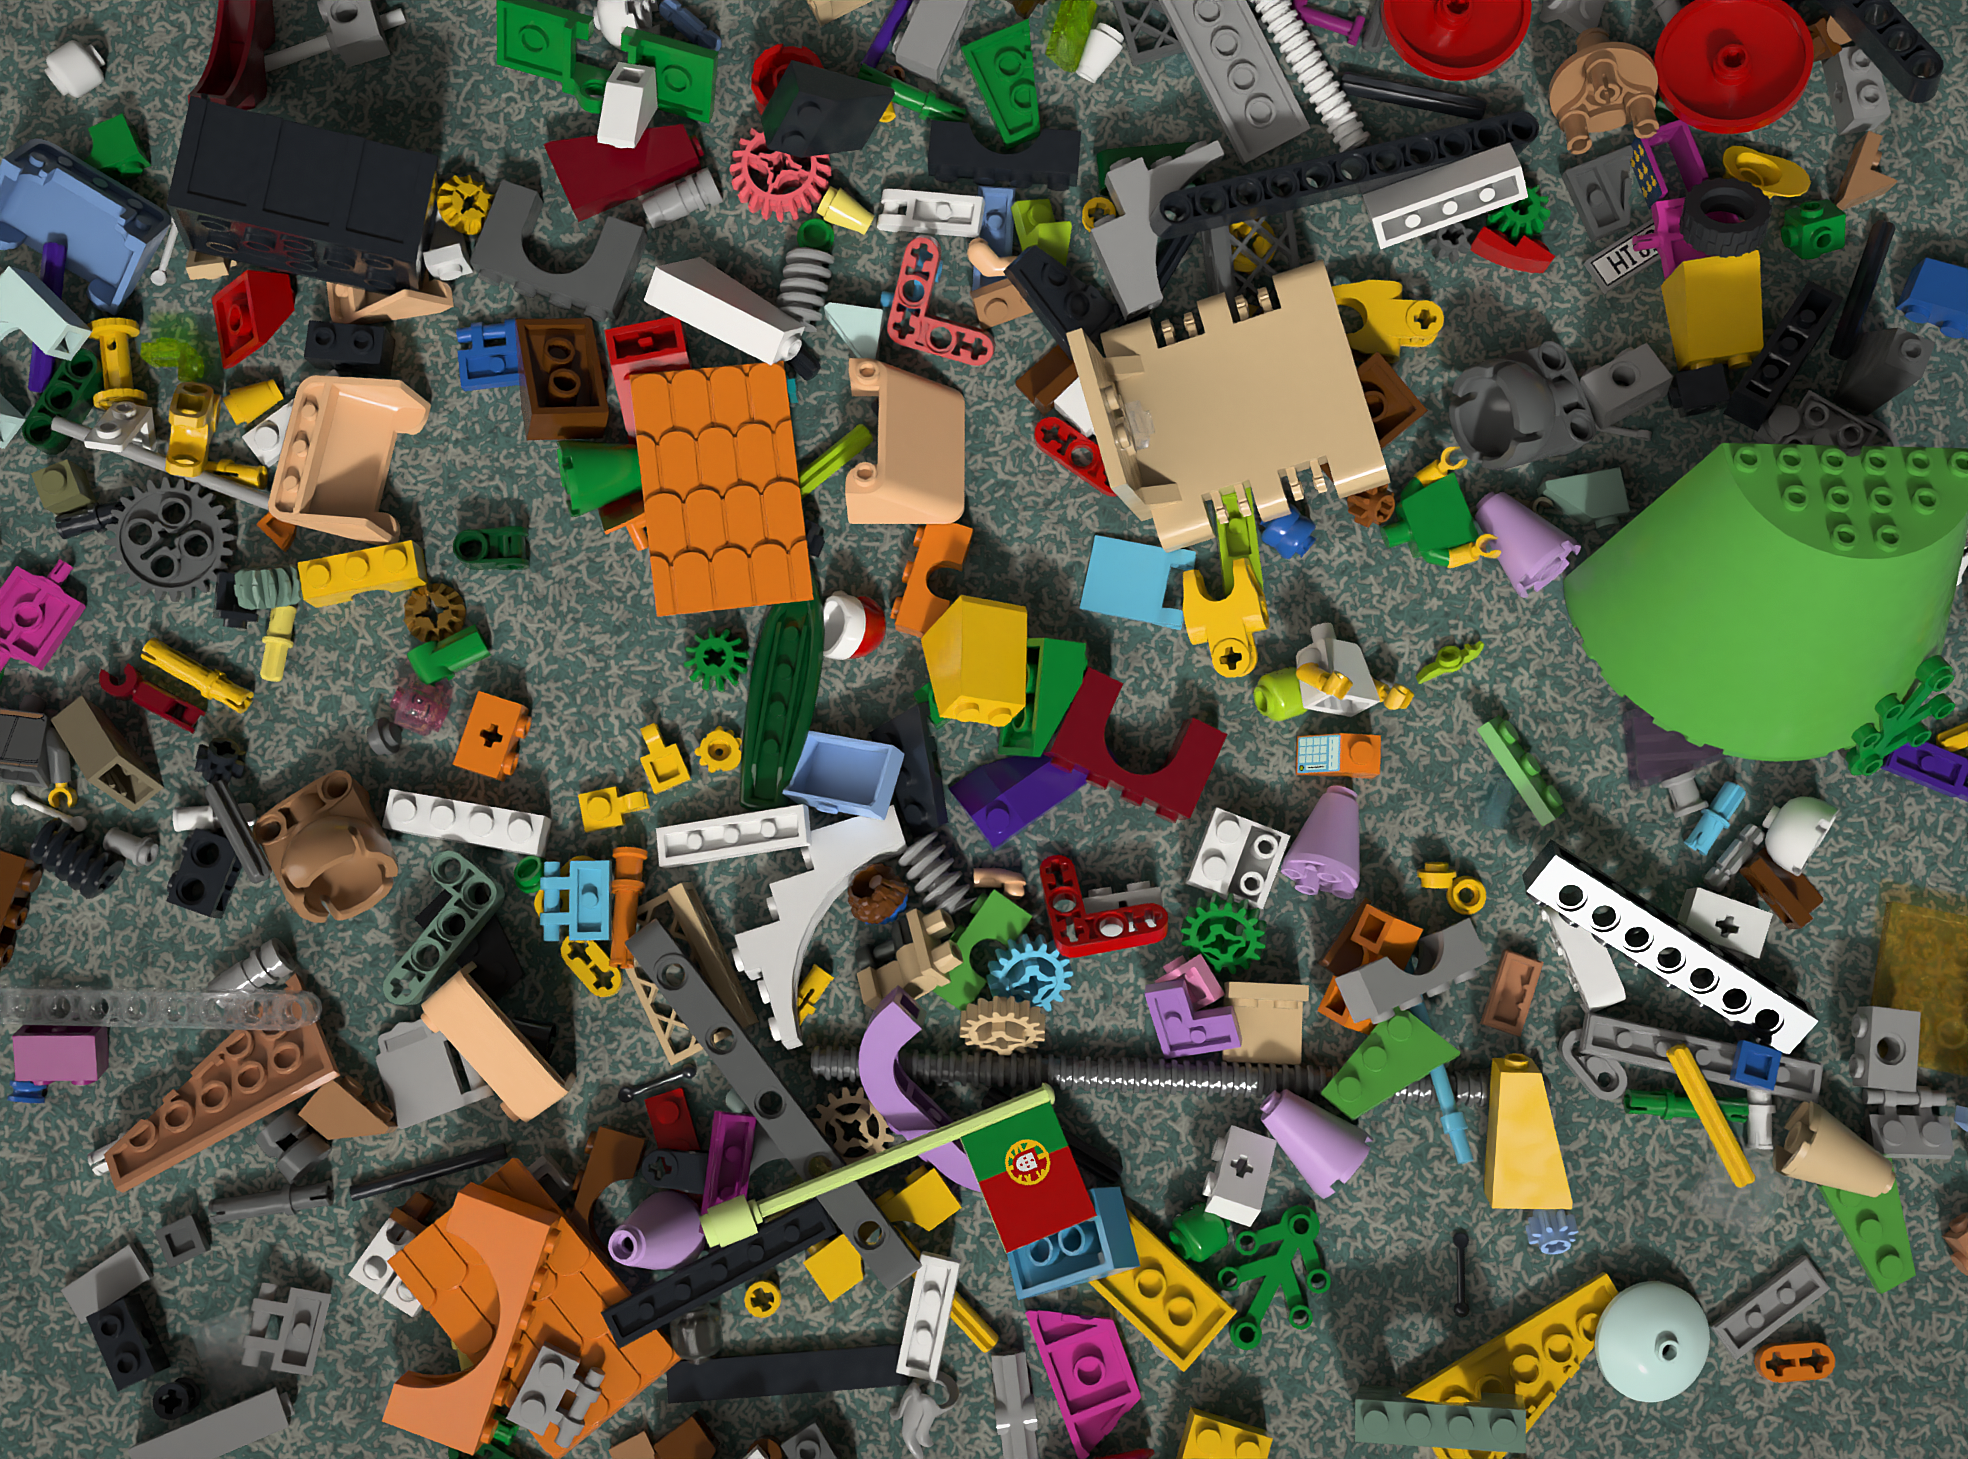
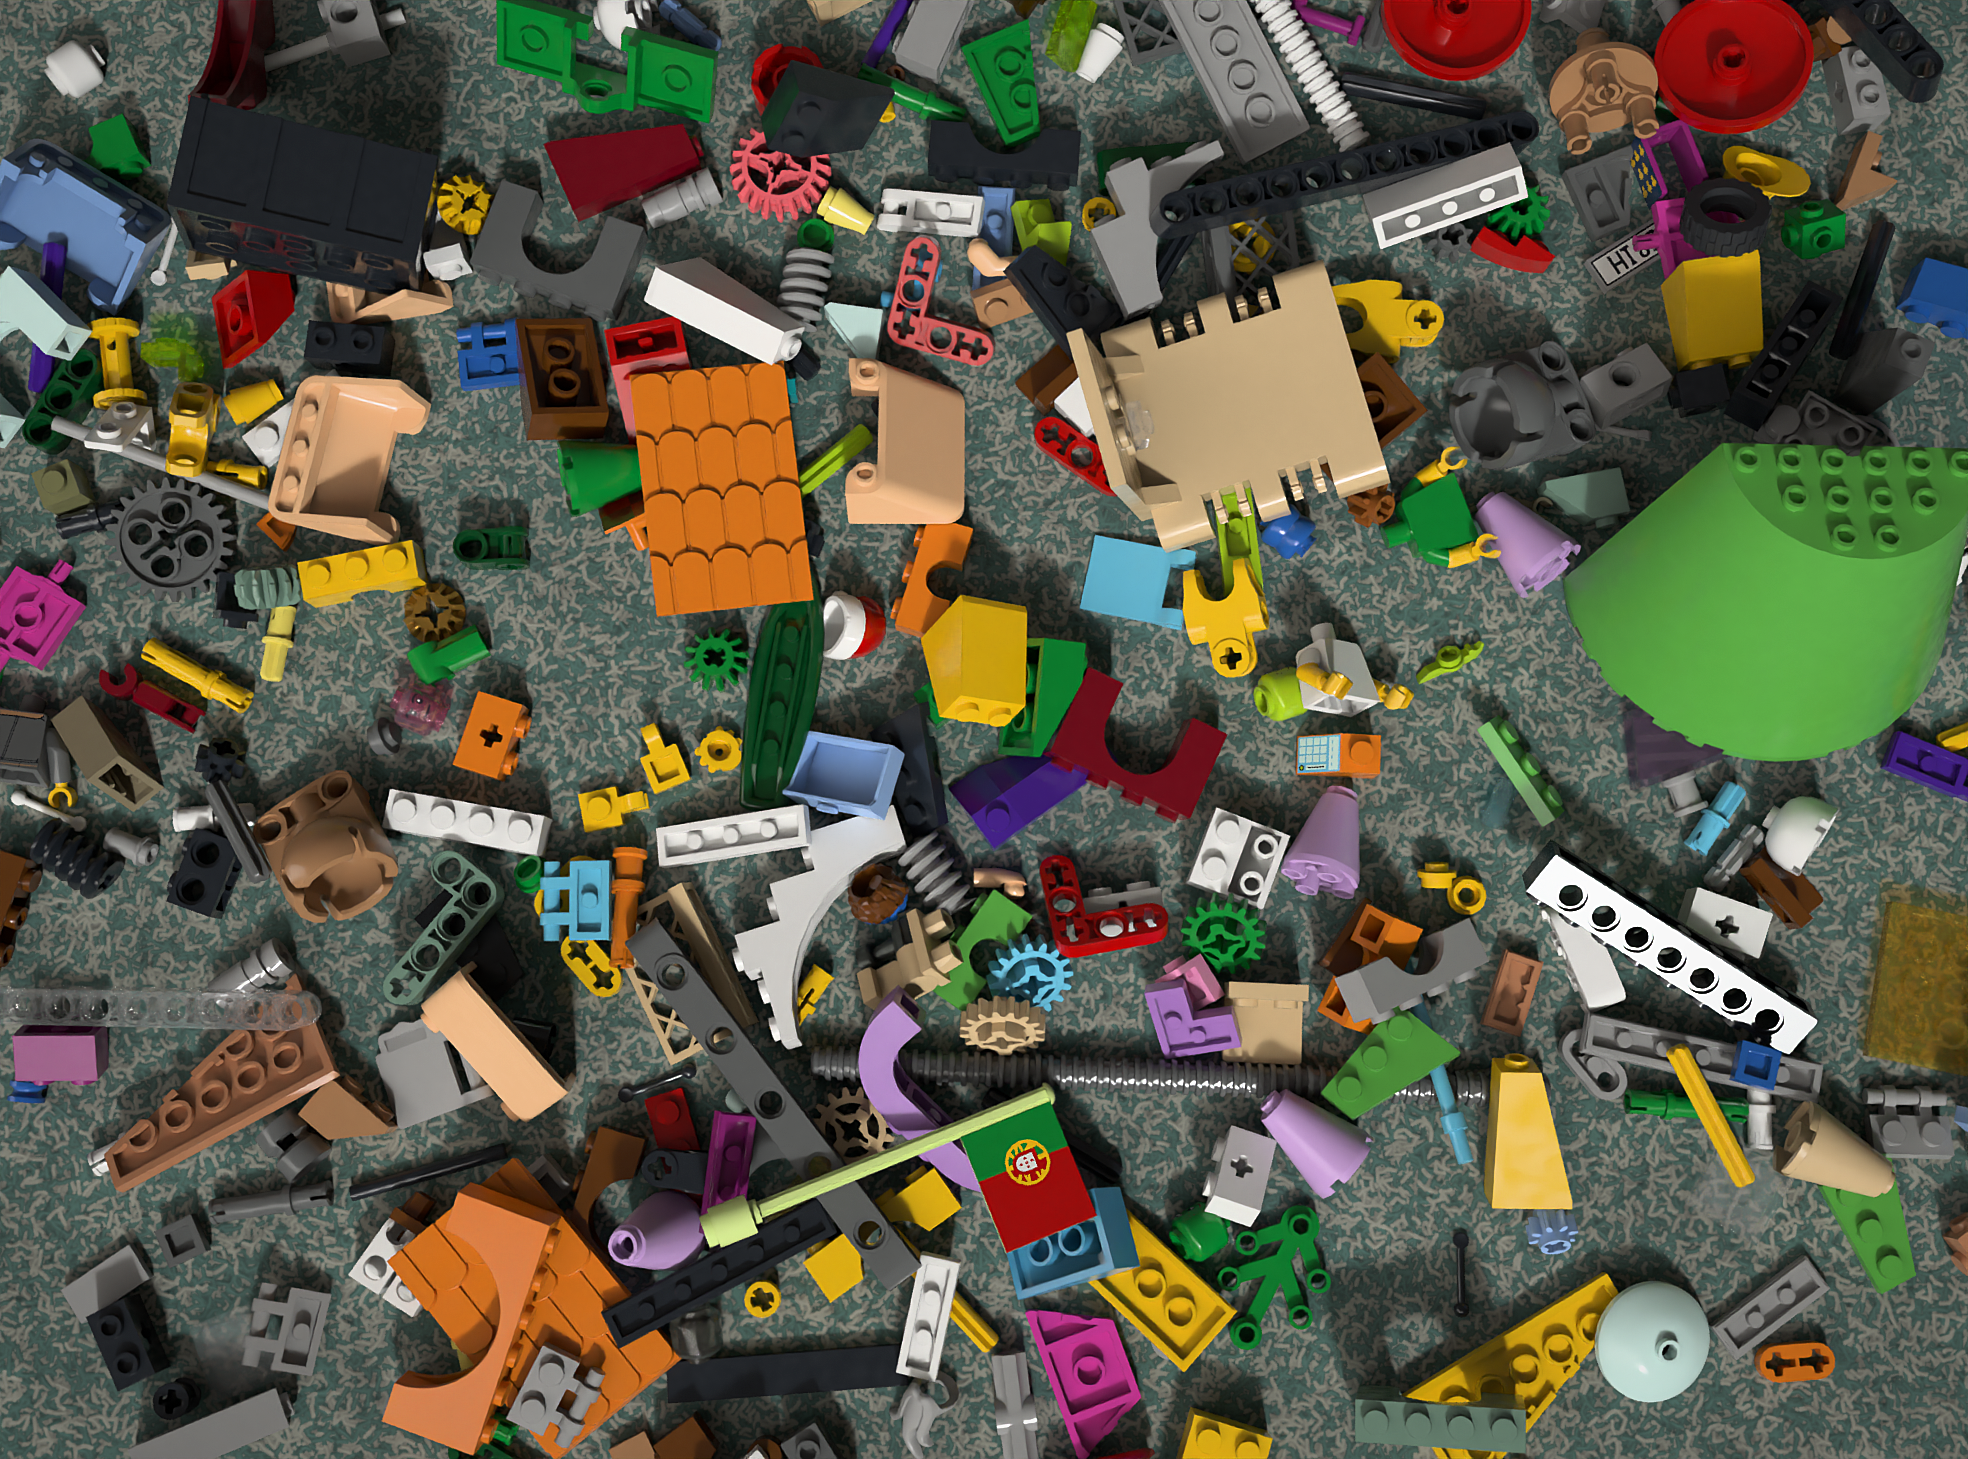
white slope [597,62,658,149] -> none
green plant [1845,655,1955,776] -> none
light grey brick [1849,1006,1921,1092] -> none

